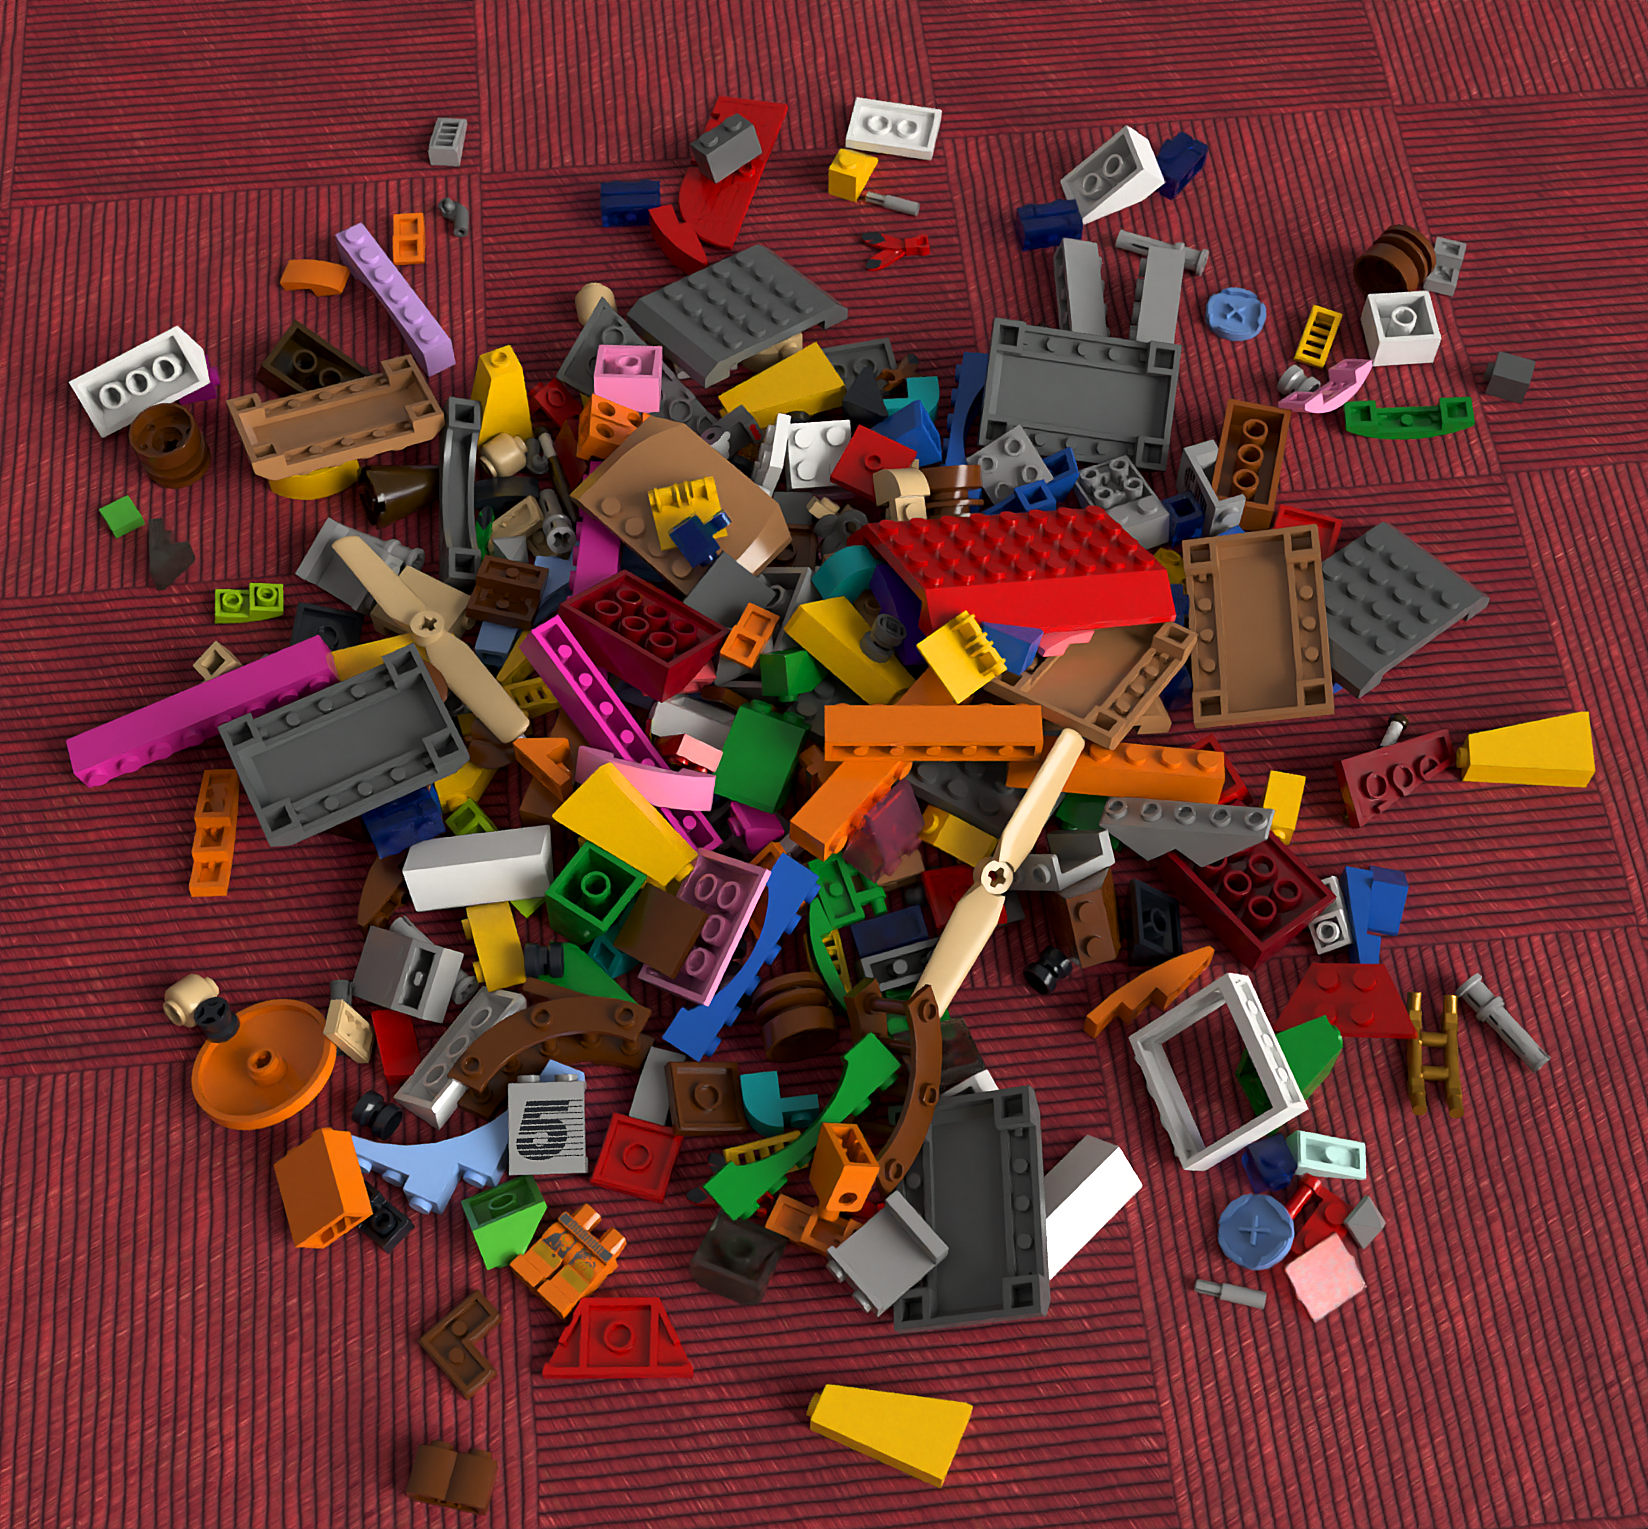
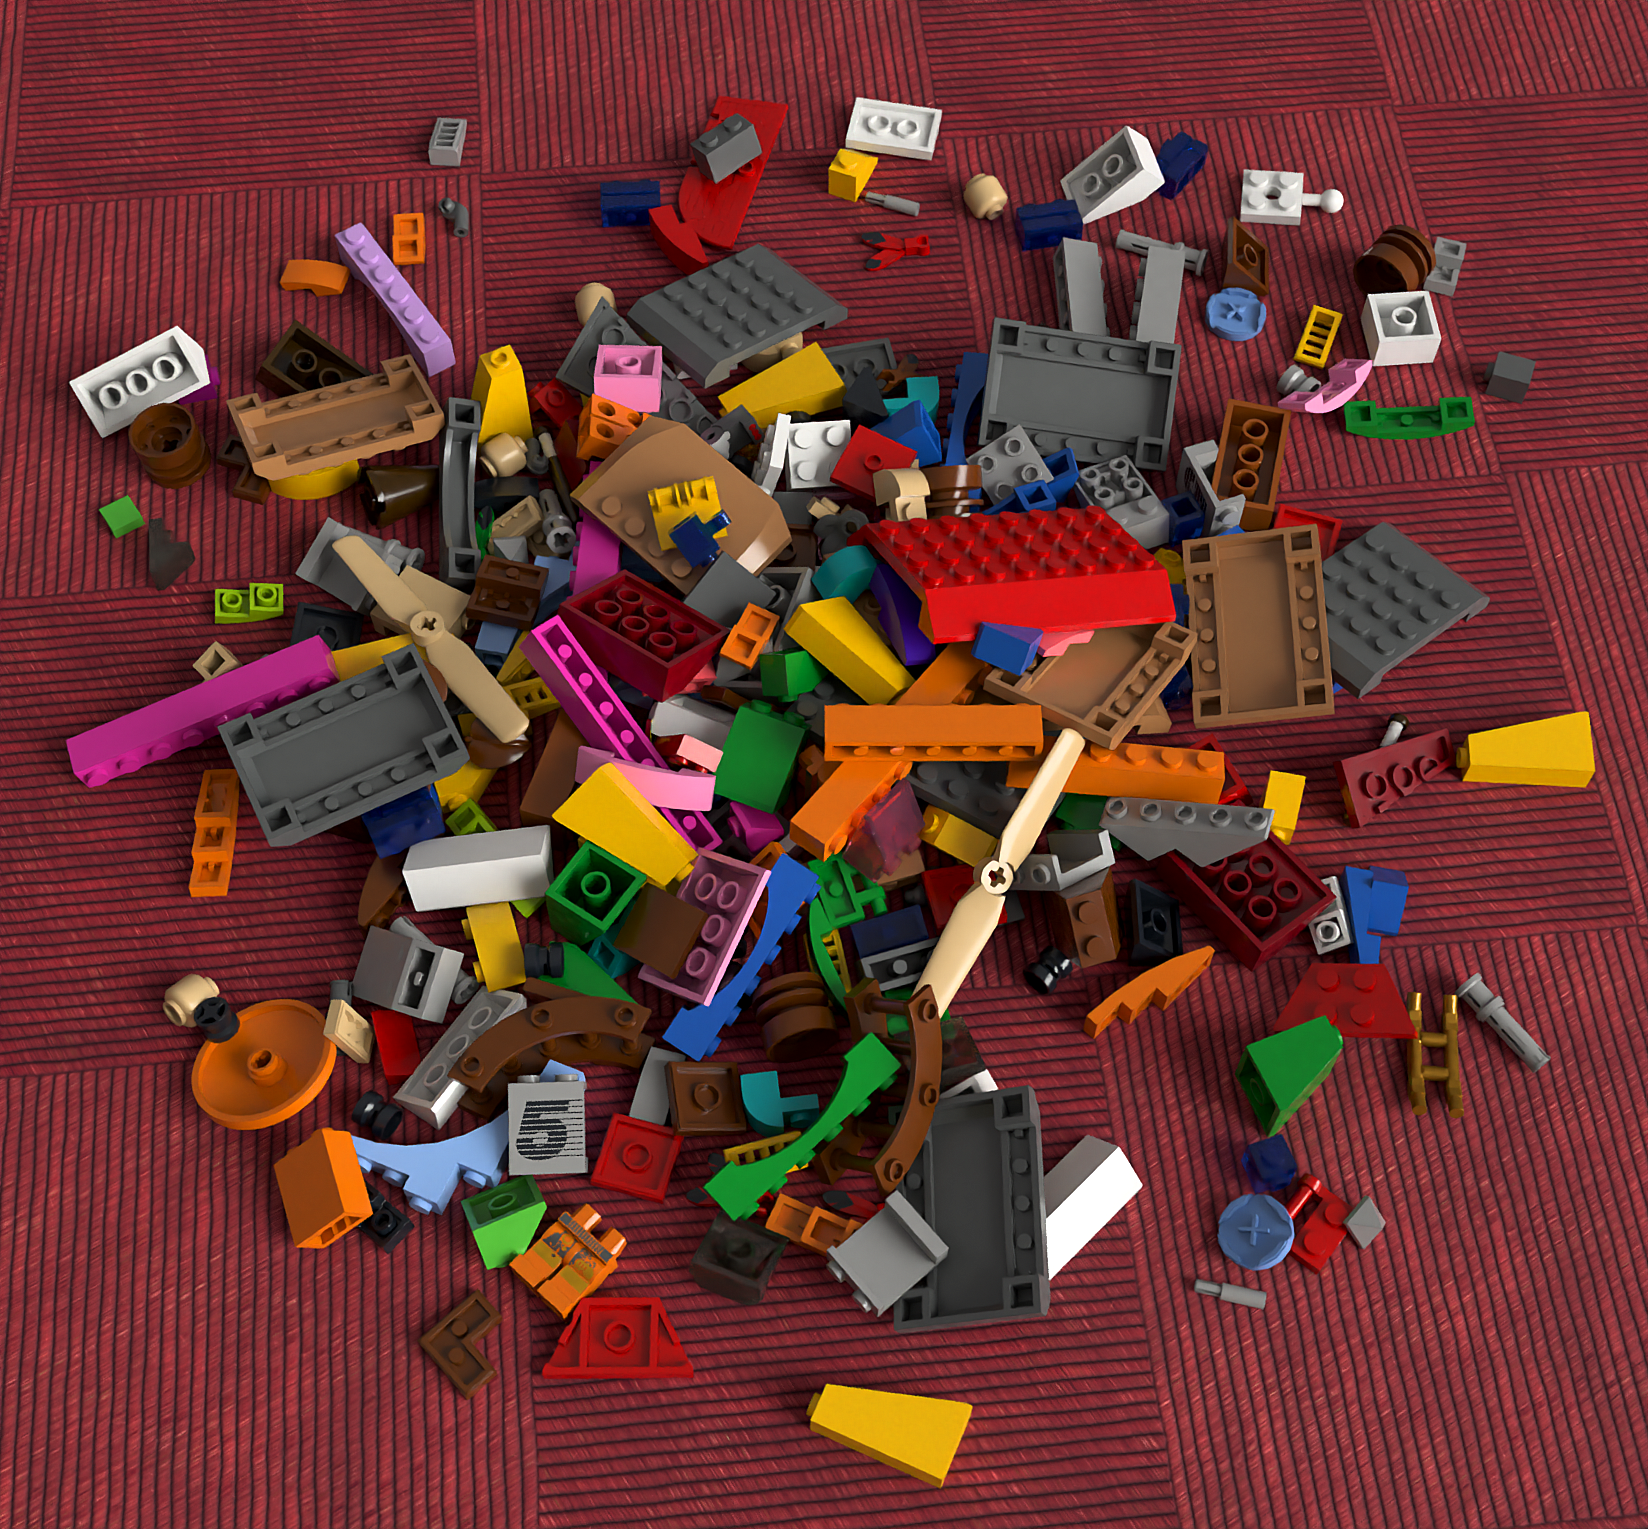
reddish brown brick [406,1440,499,1515] -> none
orange slope [513,738,574,803] -> none
orange torso [809,1122,880,1221] -> none
dark grey wheel [859,614,907,663] -> none
yellow hinge [915,610,1007,705] -> none
white window [1128,973,1308,1171] -> none
clear red piece [1281,1232,1367,1323] -> none
light aqua slope [1285,1130,1366,1180] -> none
none -> reddish brown tile [216,434,271,505]
none -> tan head [963,173,1007,220]
none -> reddish brown slope [1221,216,1269,297]
none -> white plate [1240,169,1344,225]

